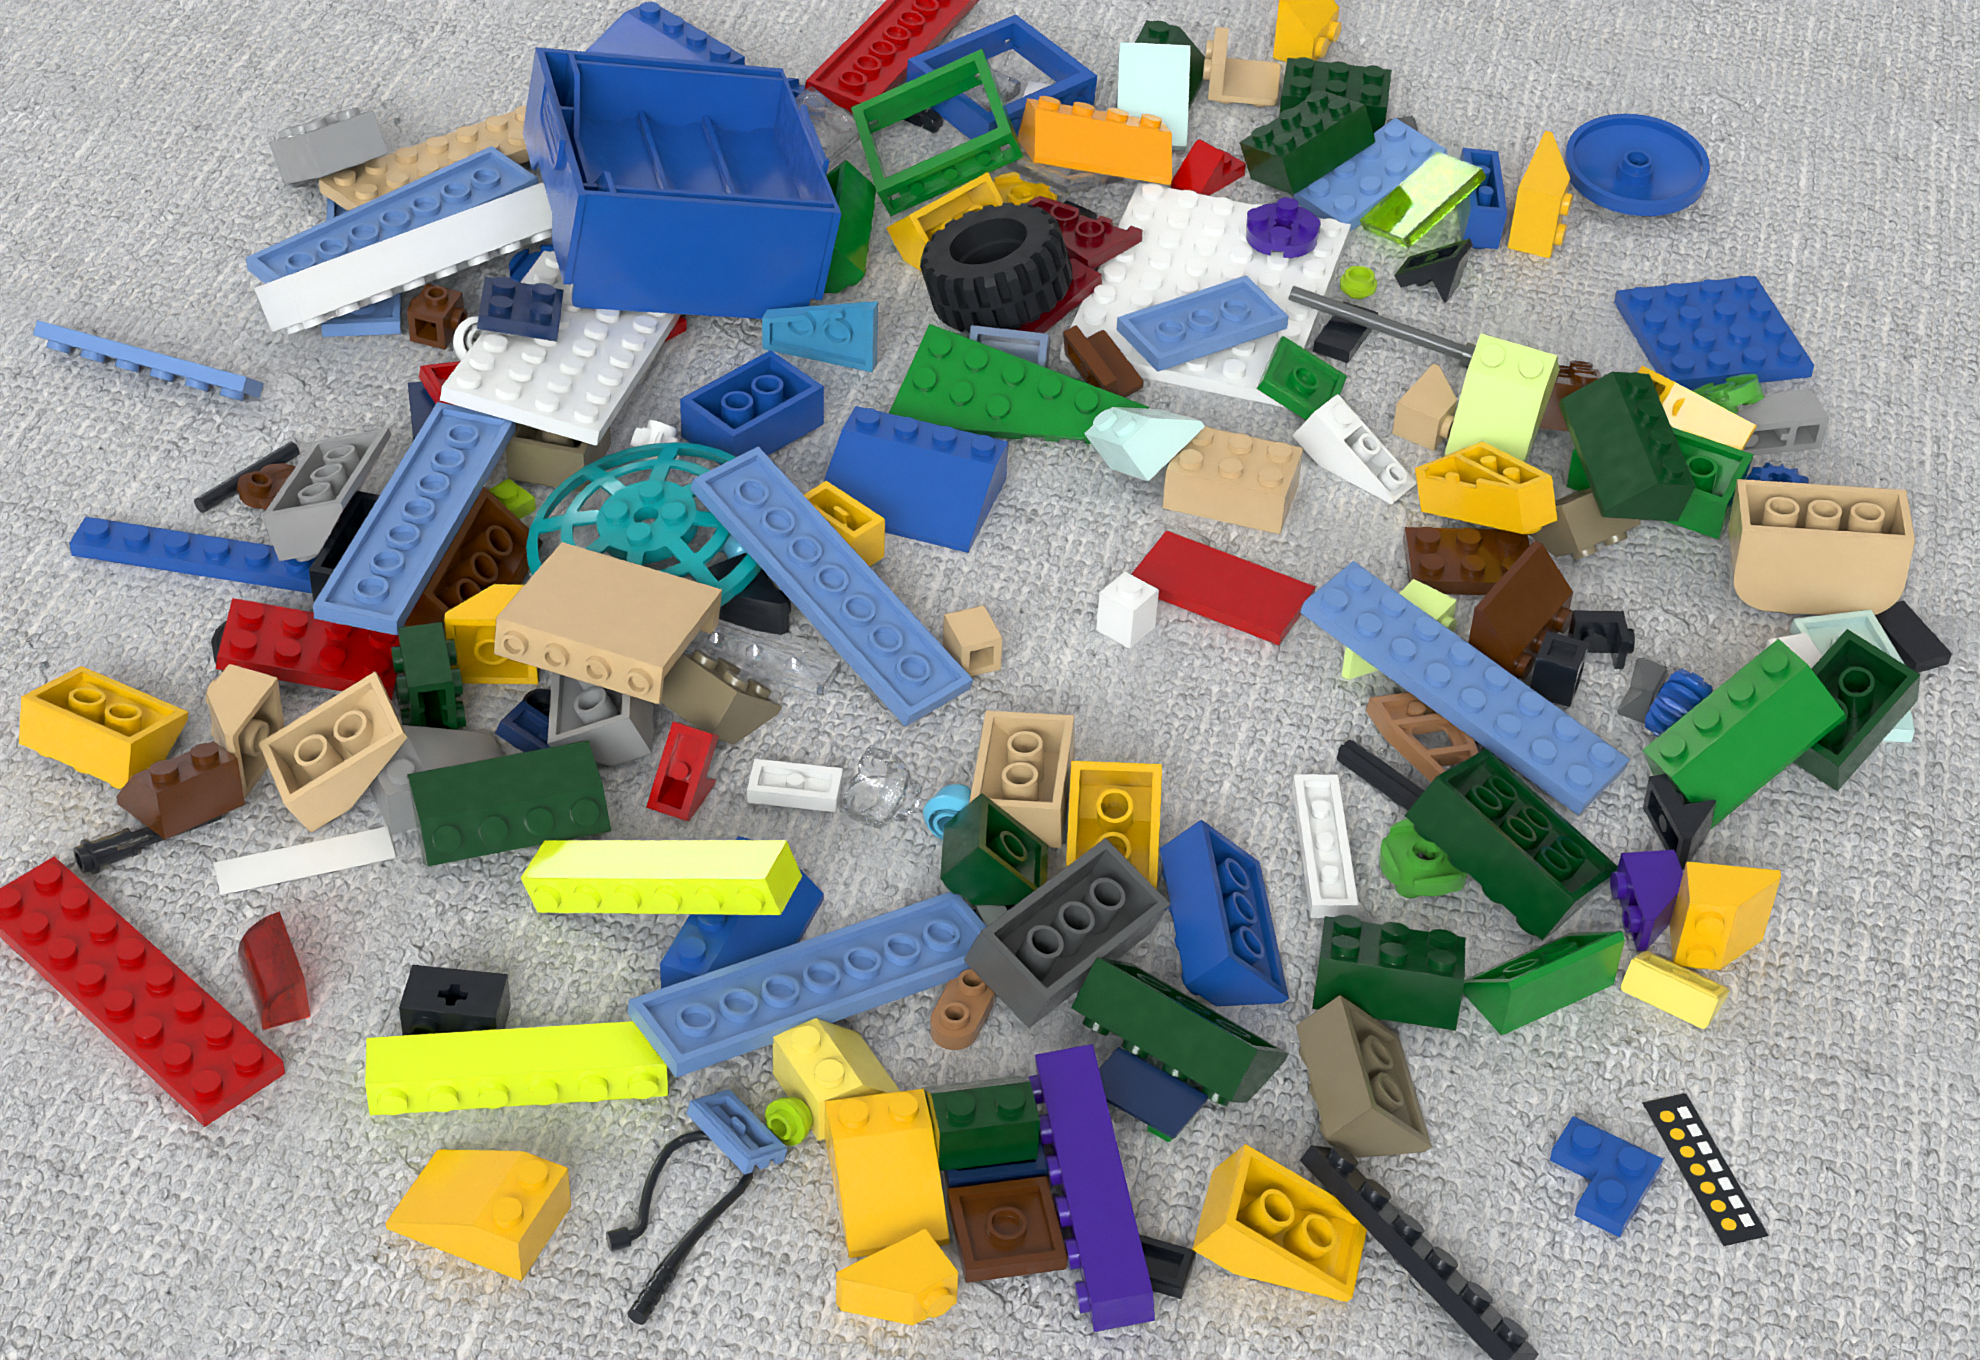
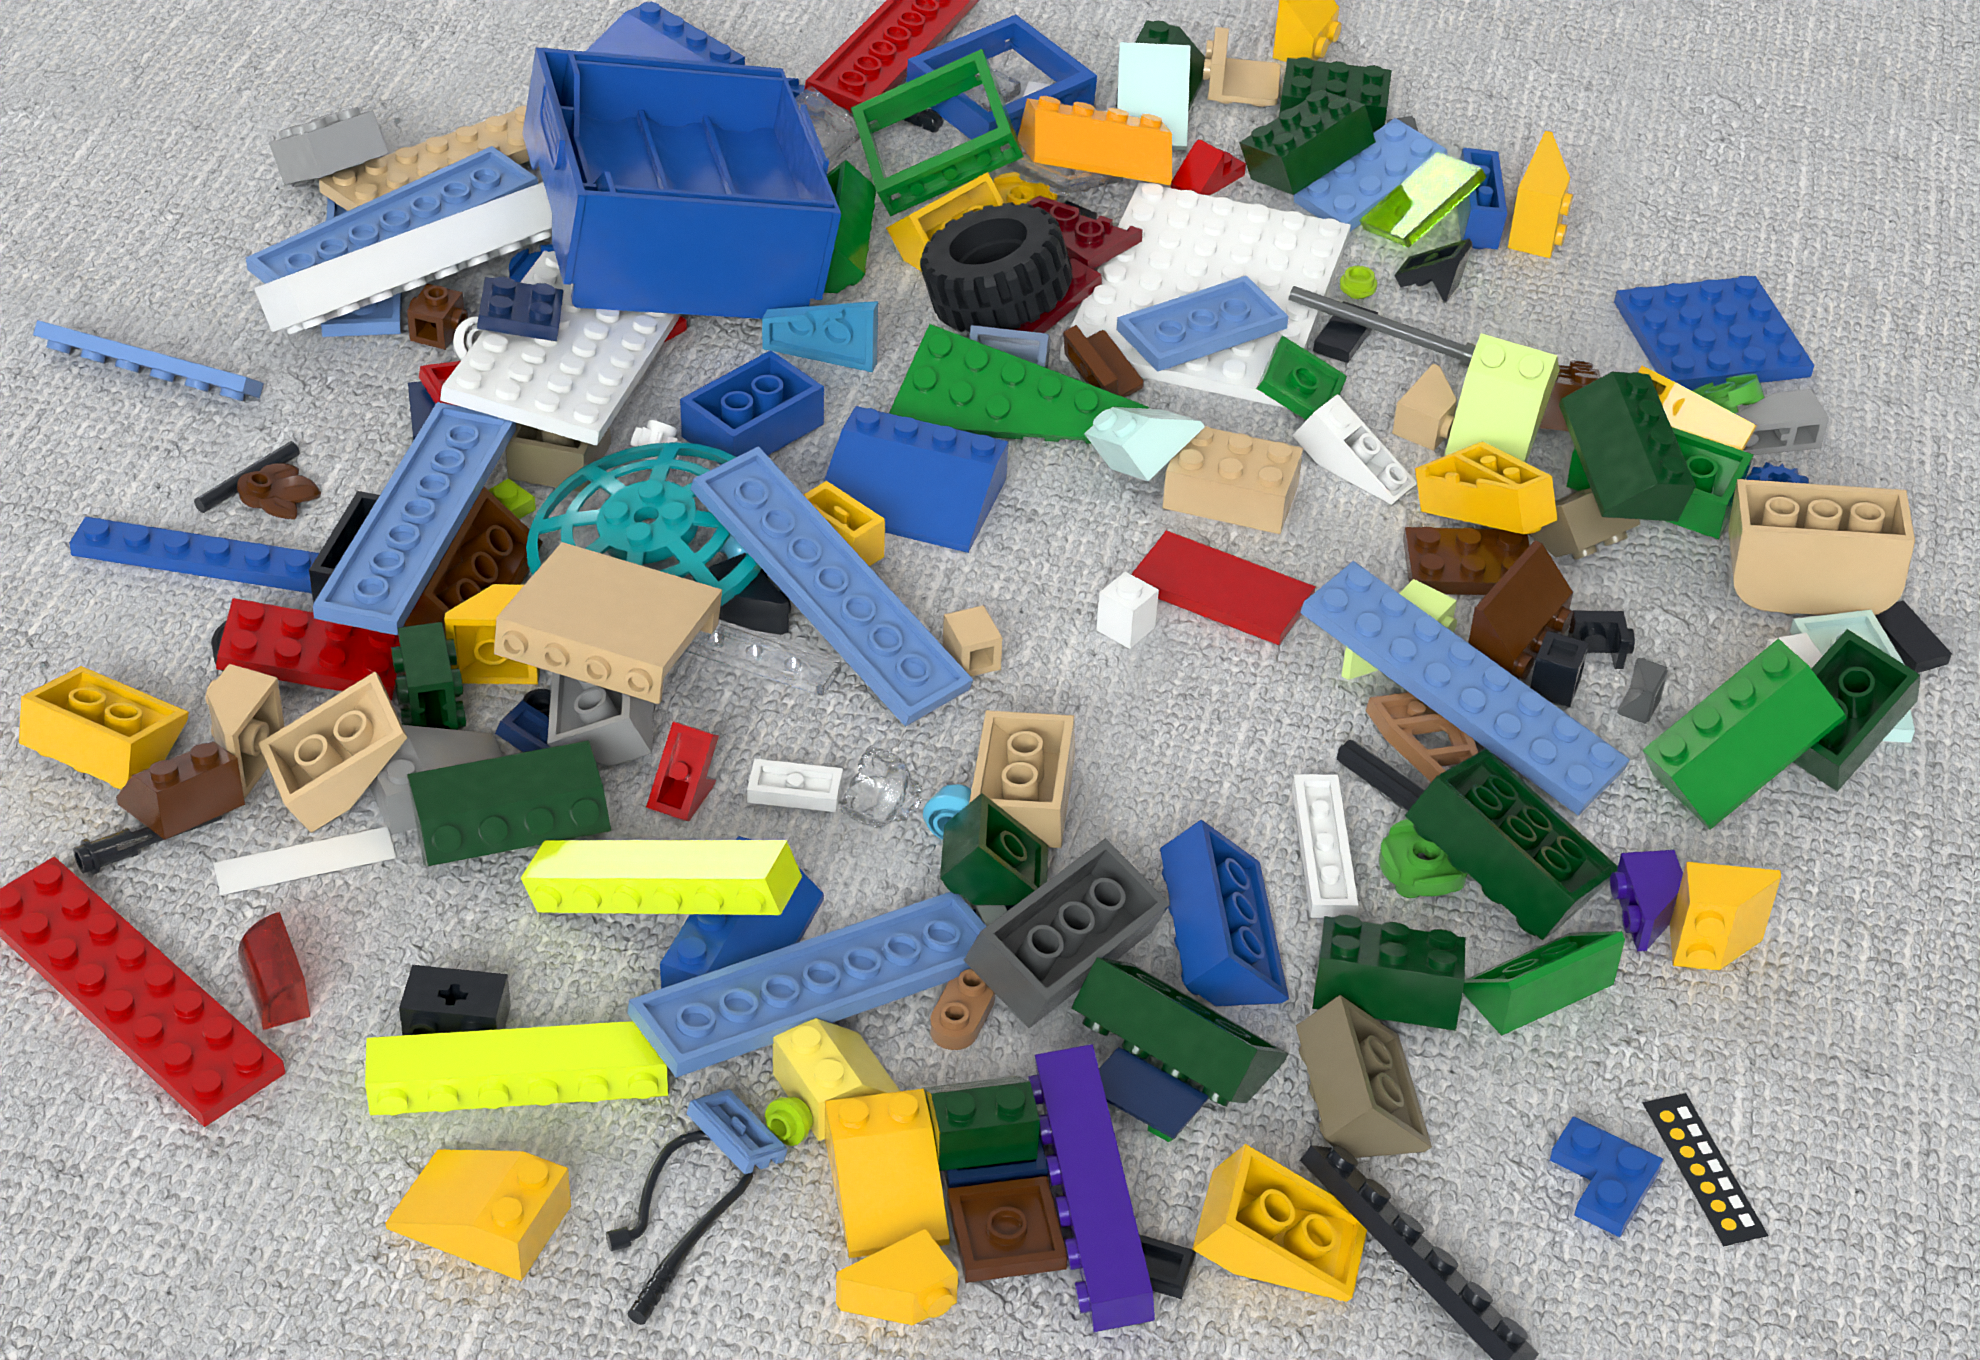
light grey slope [262,428,391,562] -> none
dark tan slope [661,649,782,745] -> none
yellow slope [1066,761,1162,890] -> none
dark purple plate [1246,197,1321,258] -> none
blue dish [1564,114,1710,216] -> none
light yellow slope [1621,950,1730,1029] -> none
black slope [1643,774,1716,870] -> none
blue gear [1645,668,1713,737] -> none

